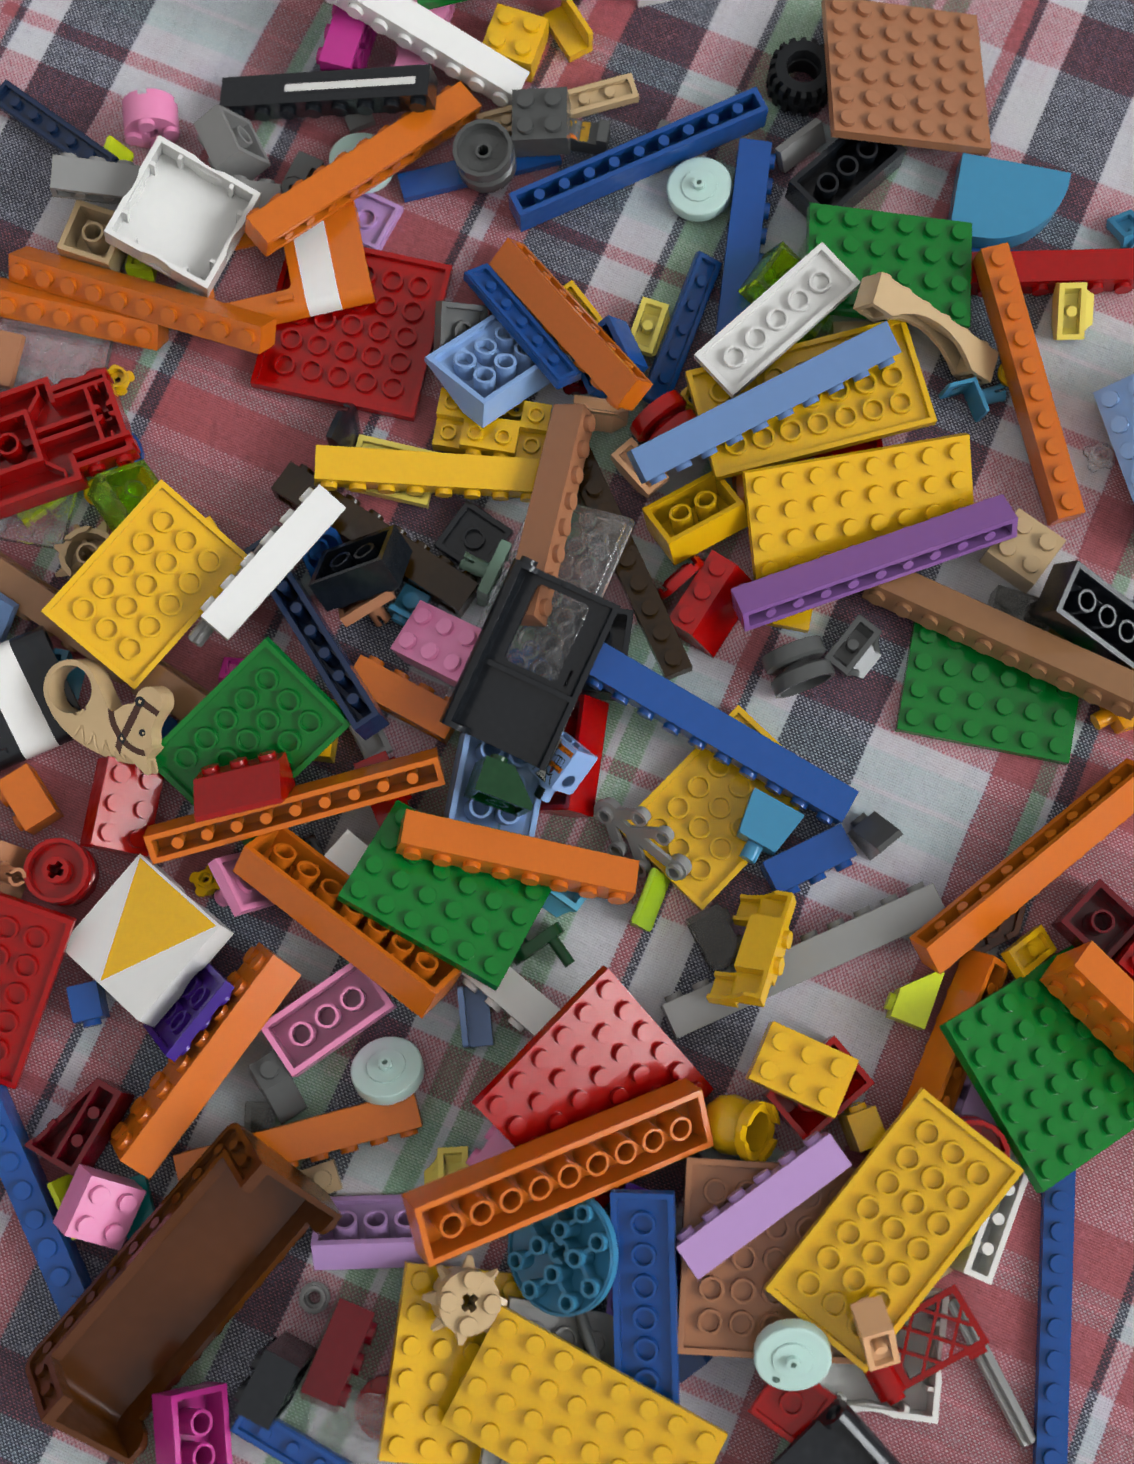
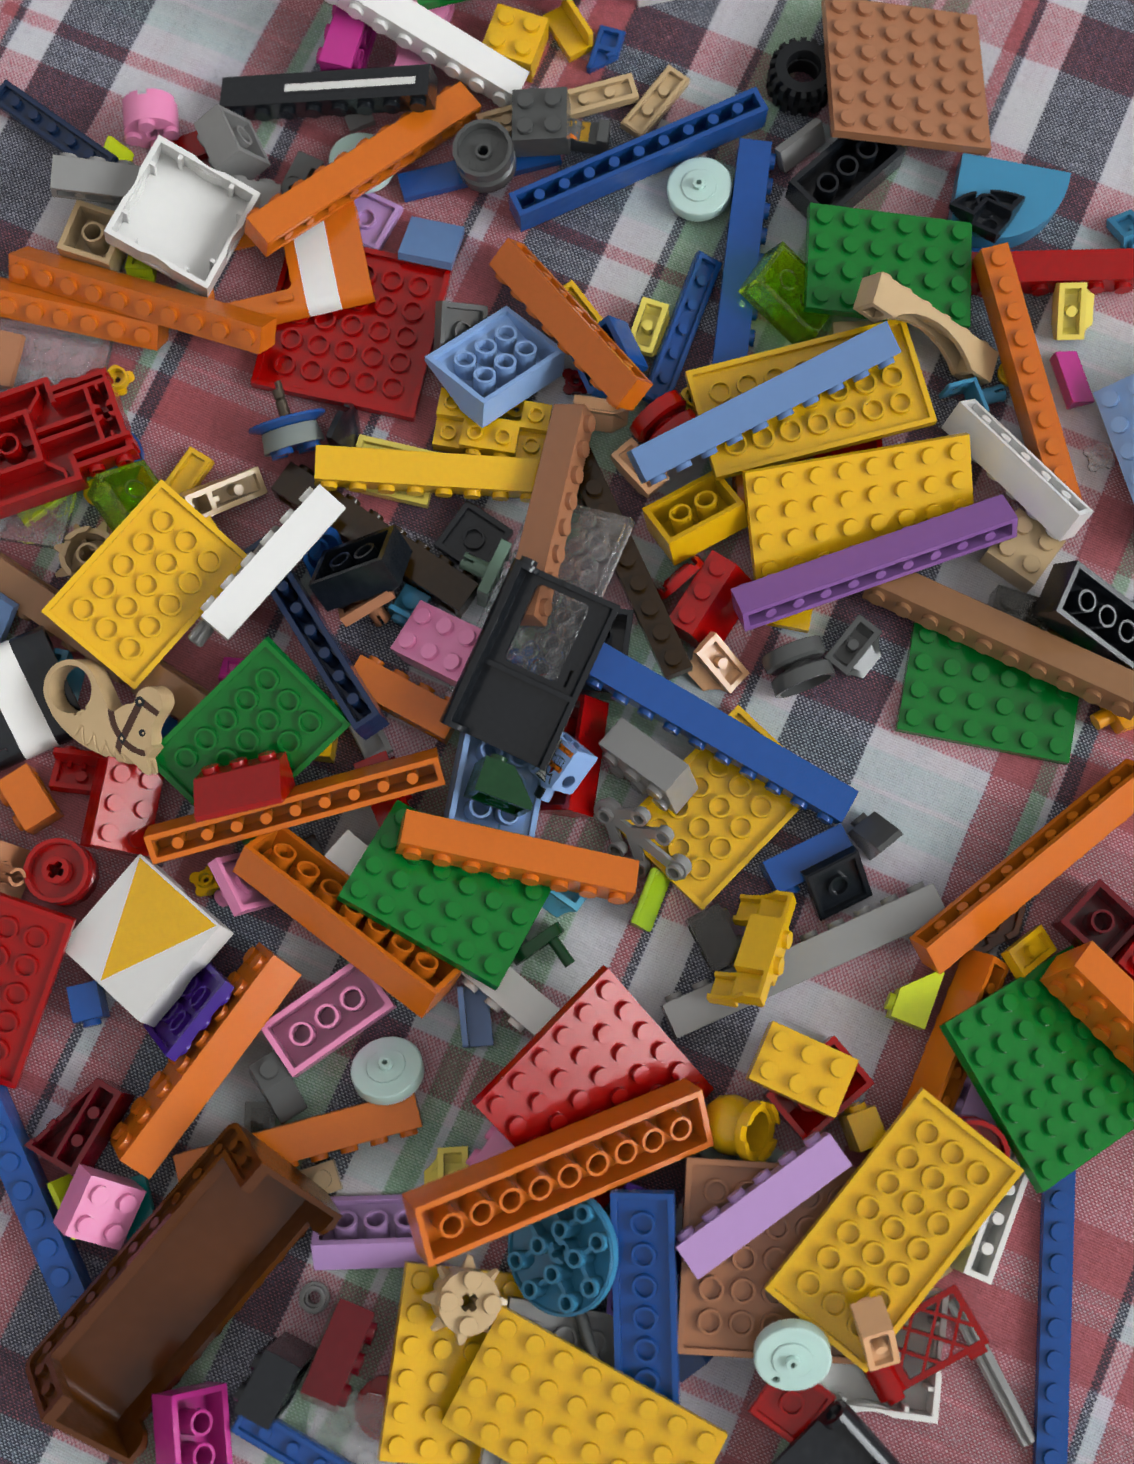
blue tile [463,263,582,390] -> none
white plate [694,242,861,398] -> none
dark azure torso [736,788,805,864] -> none
none -> red bracket [48,746,104,795]
none -> yellow tile [165,446,215,494]
none -> red tile [173,131,208,160]
none -> tan slope [179,466,268,518]
none -> piece [248,380,326,461]
none -> medium blue tile [398,216,465,271]
none -> blue tile [586,25,626,74]
none -> light grey brick [598,717,699,815]
none -> tan tile [620,65,690,138]
none -> light nougat slope [687,631,750,694]
none -> black tile [801,845,873,921]
none -> white brick [941,399,1094,541]
none -> black brick [949,190,1025,243]
none -> dark pink slope [1050,351,1095,410]

